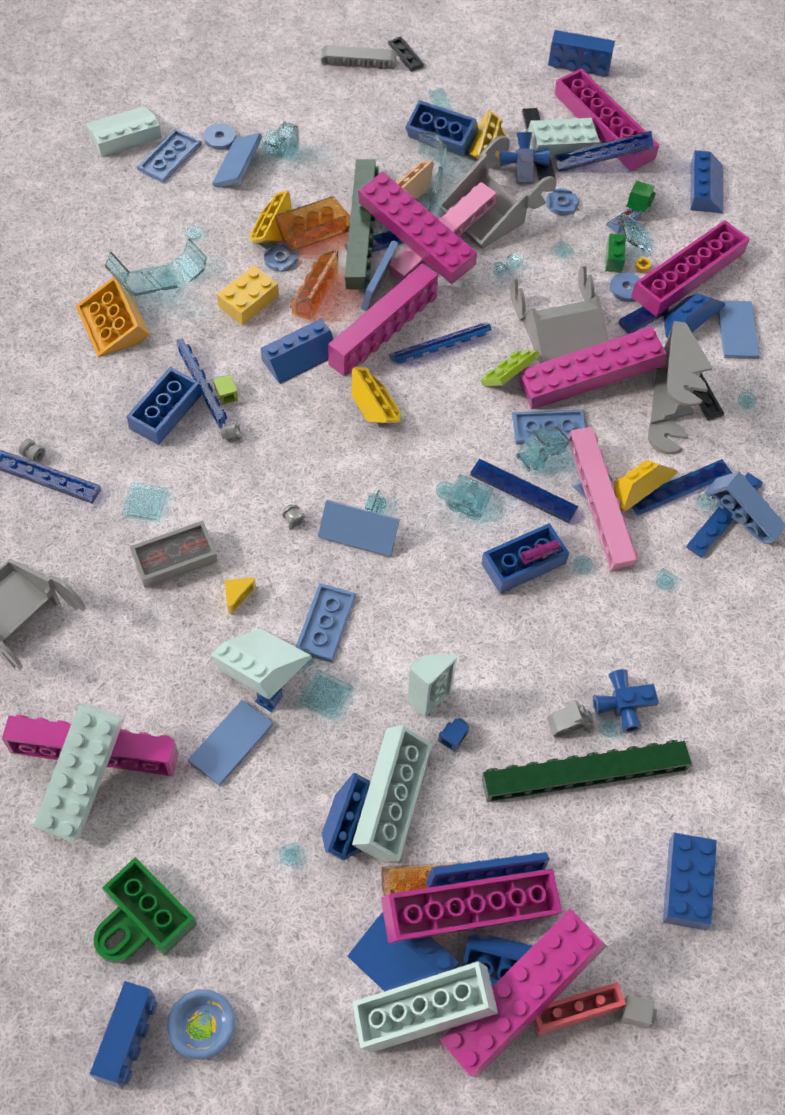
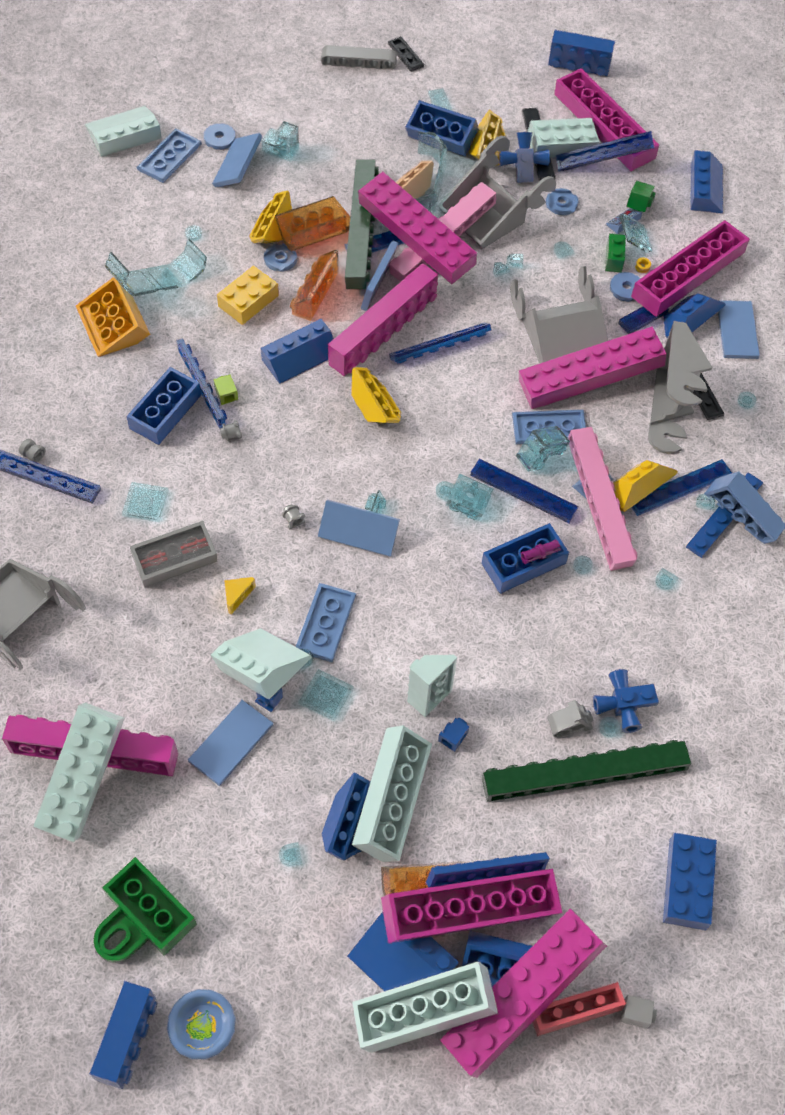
lime plate [480,349,540,386] -> none

